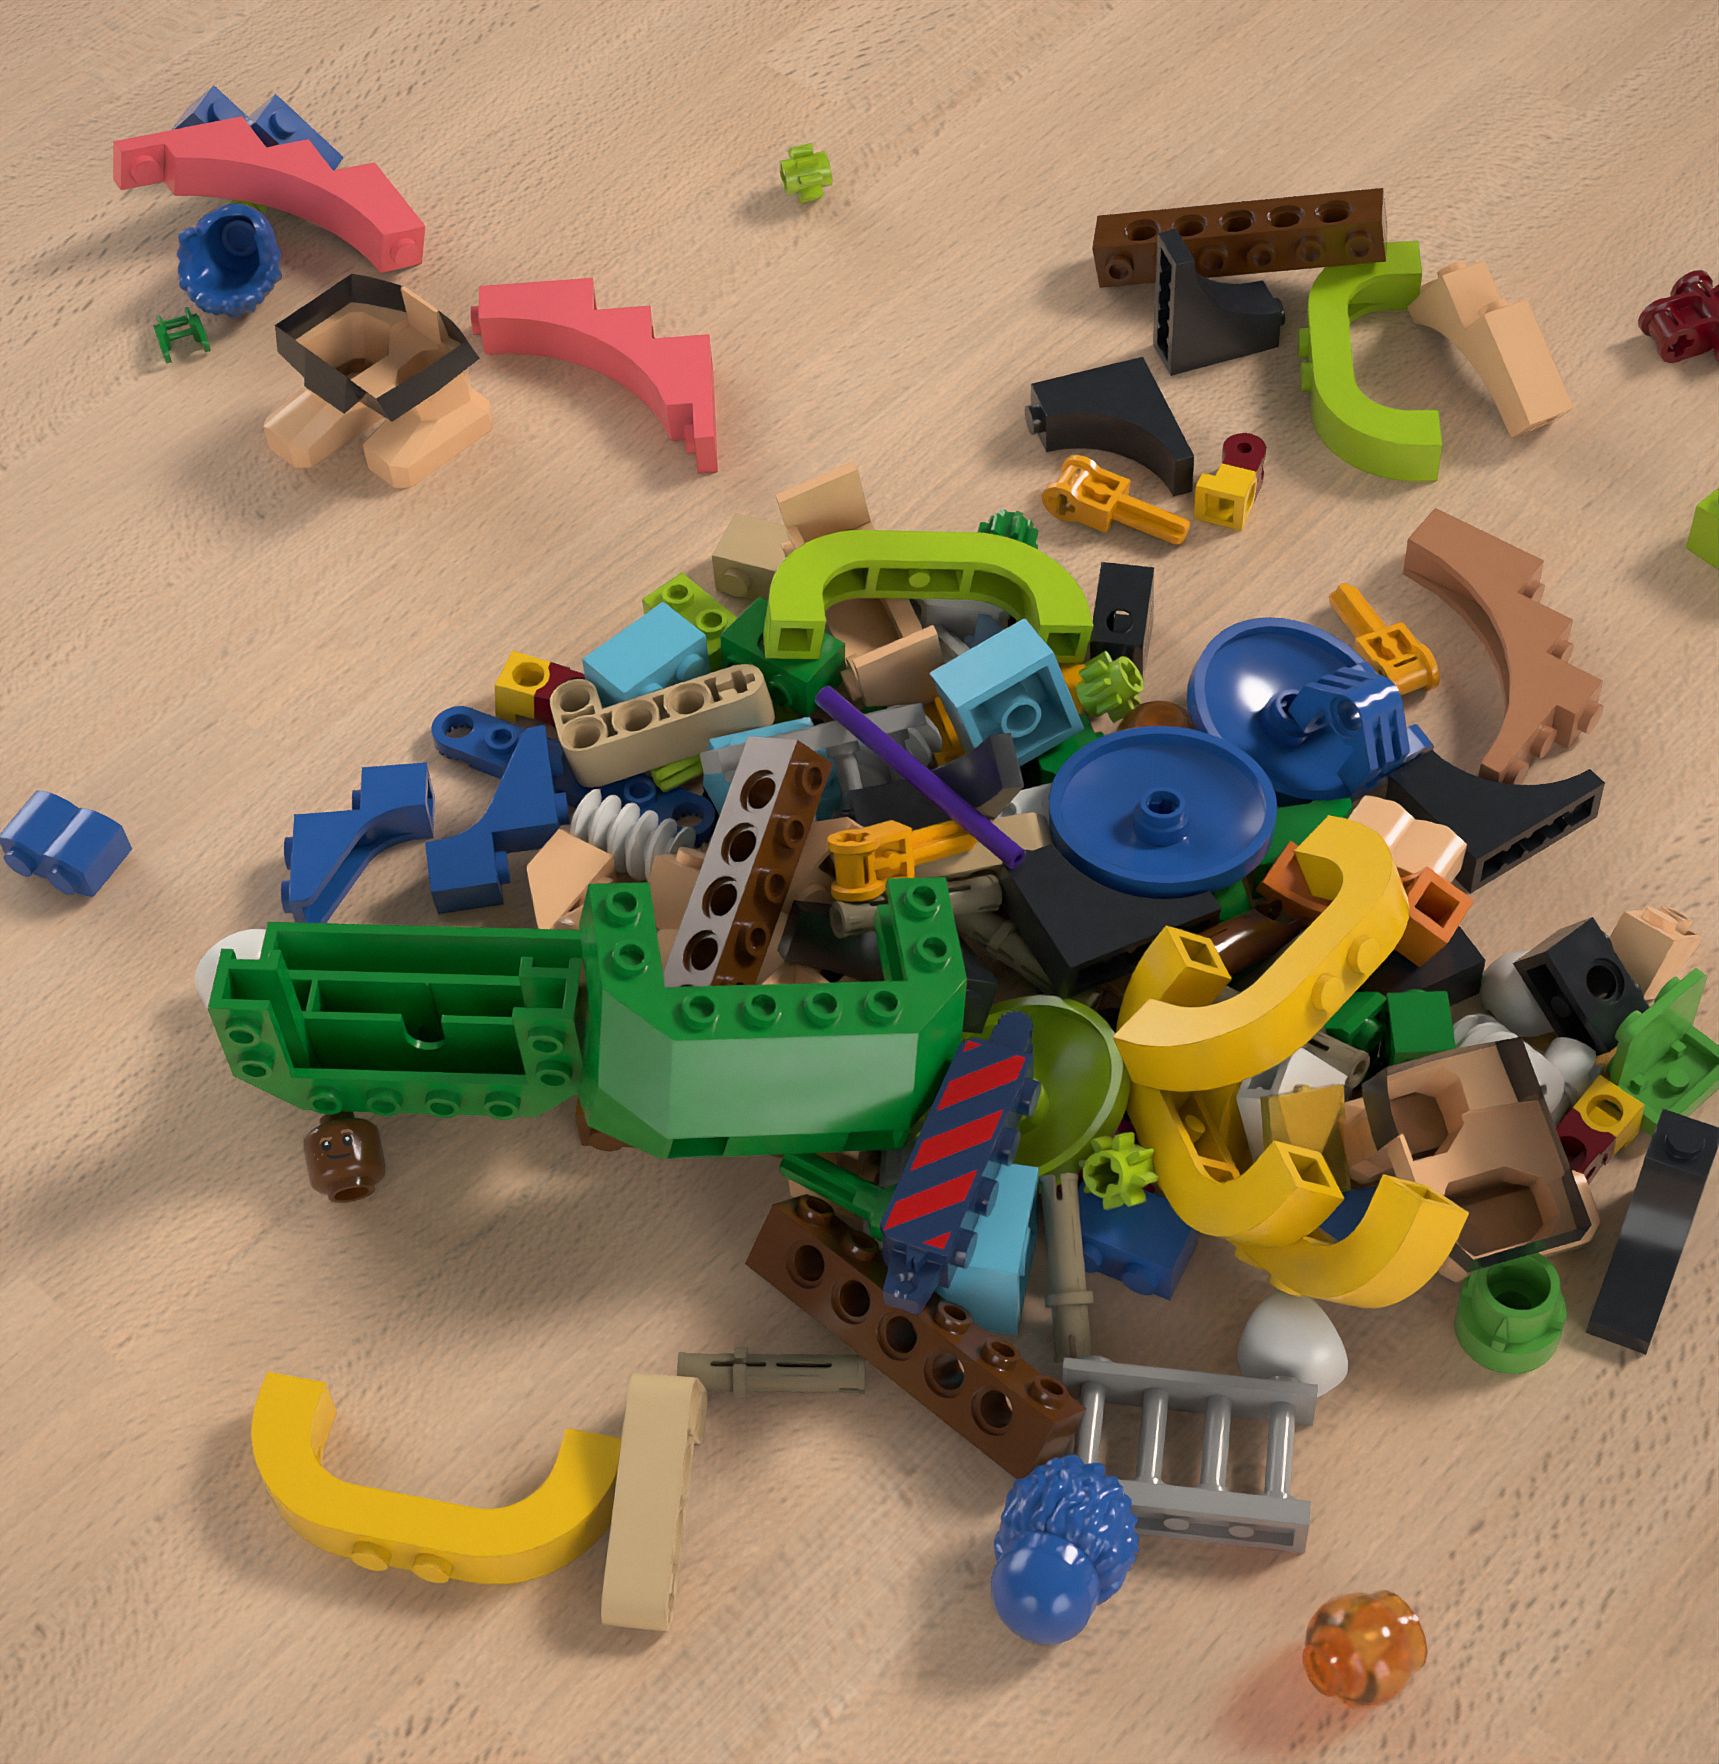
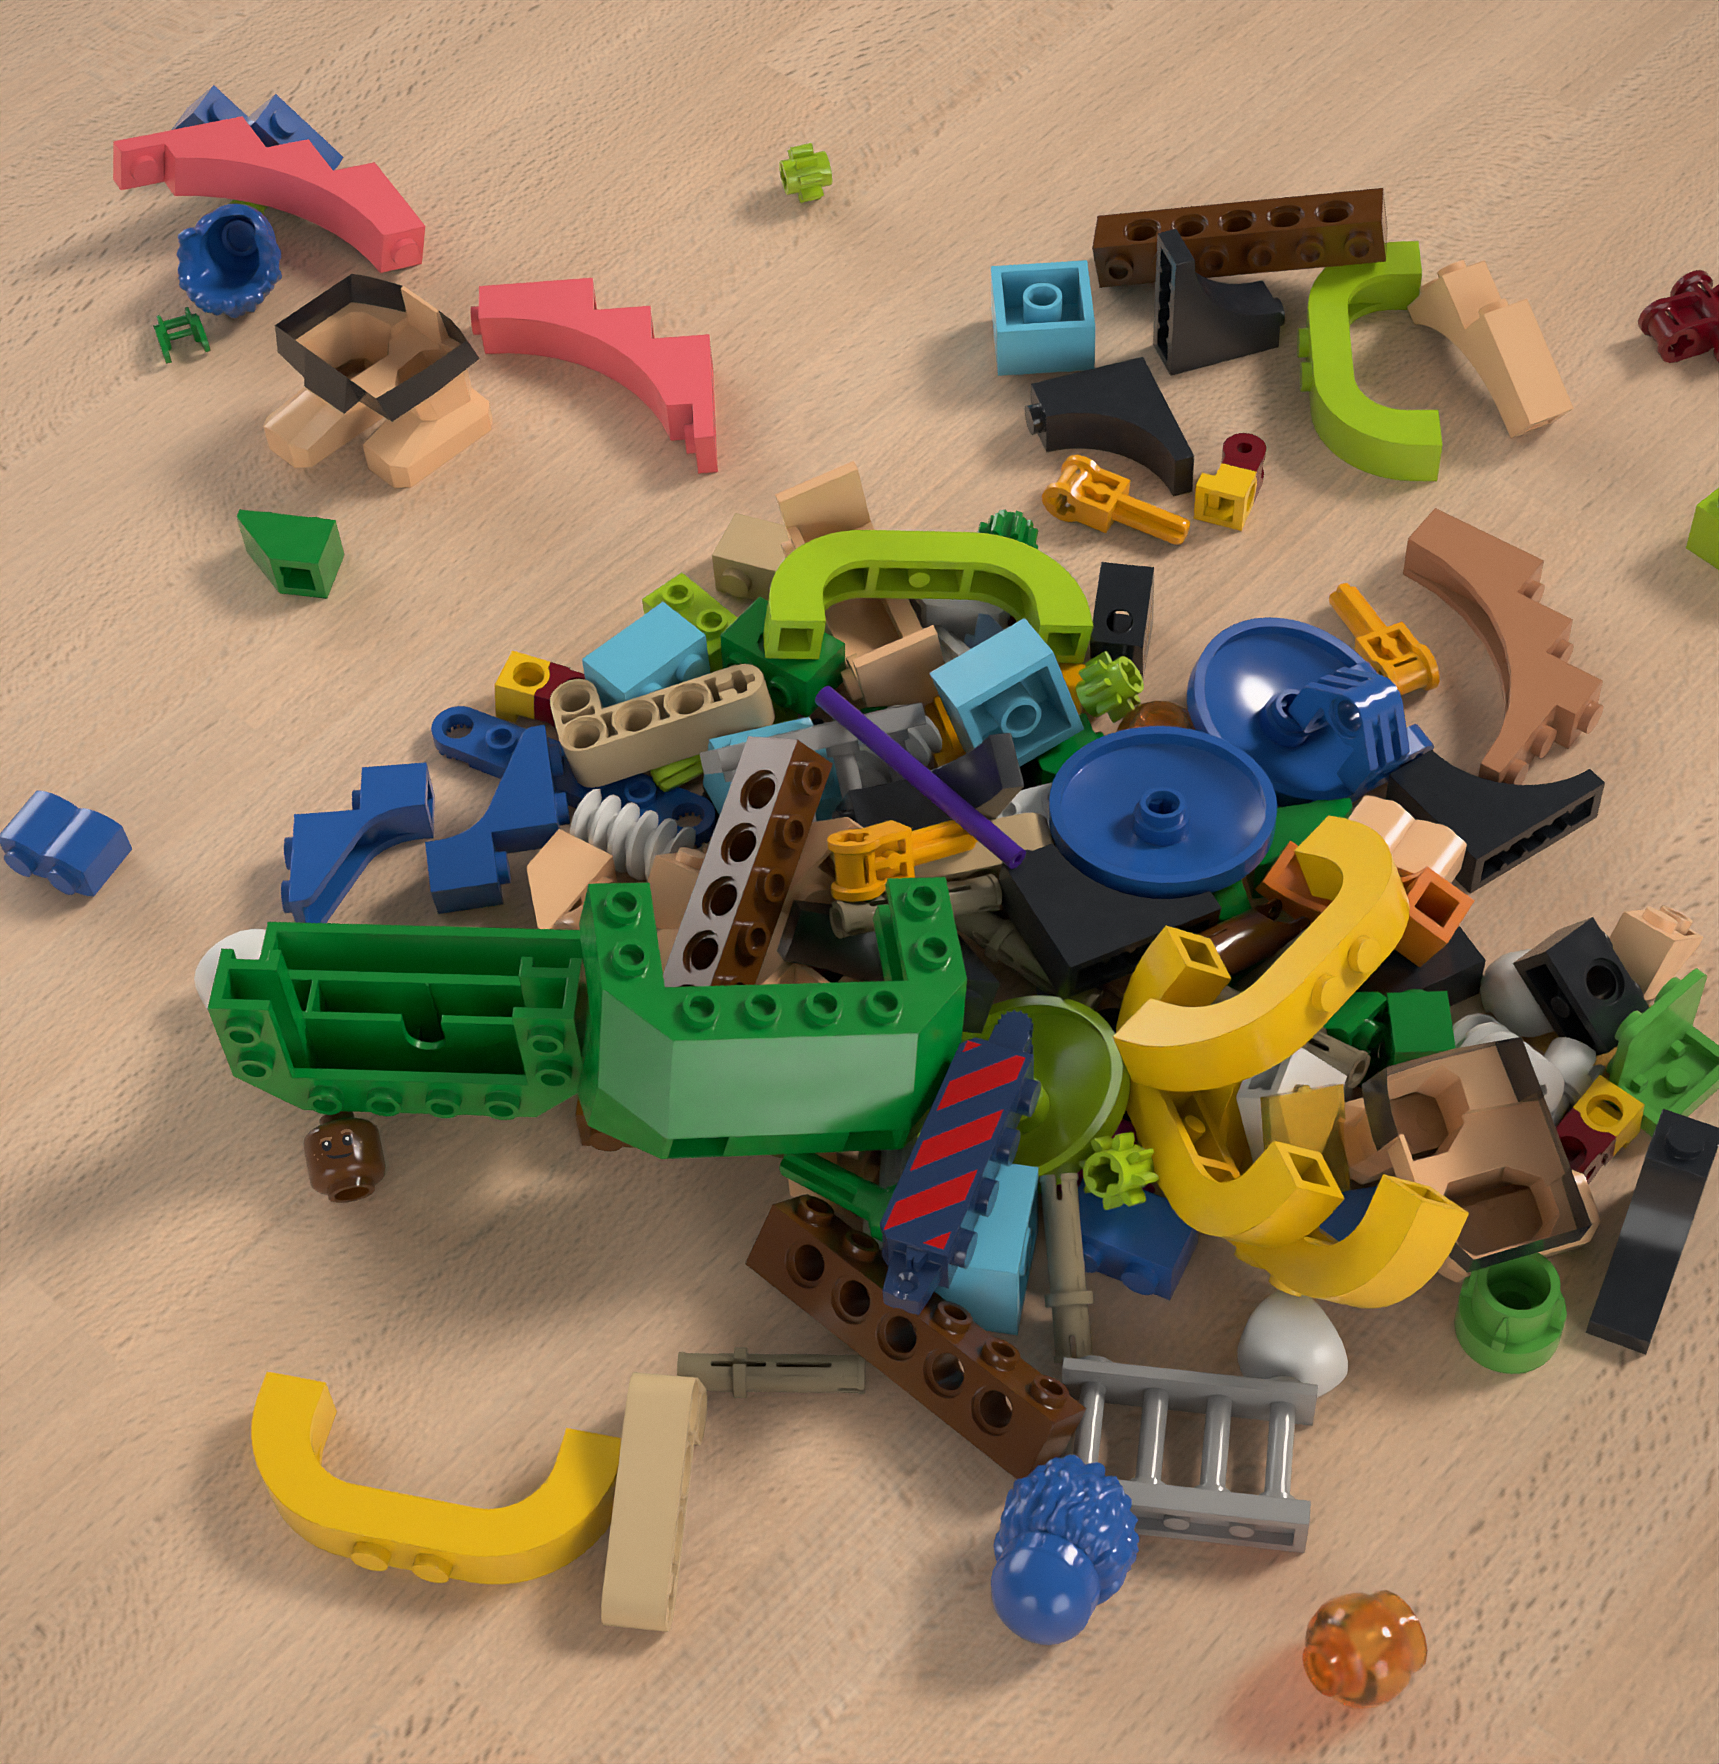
none -> green slope [236,509,345,599]
none -> medium azure brick [991,260,1096,376]

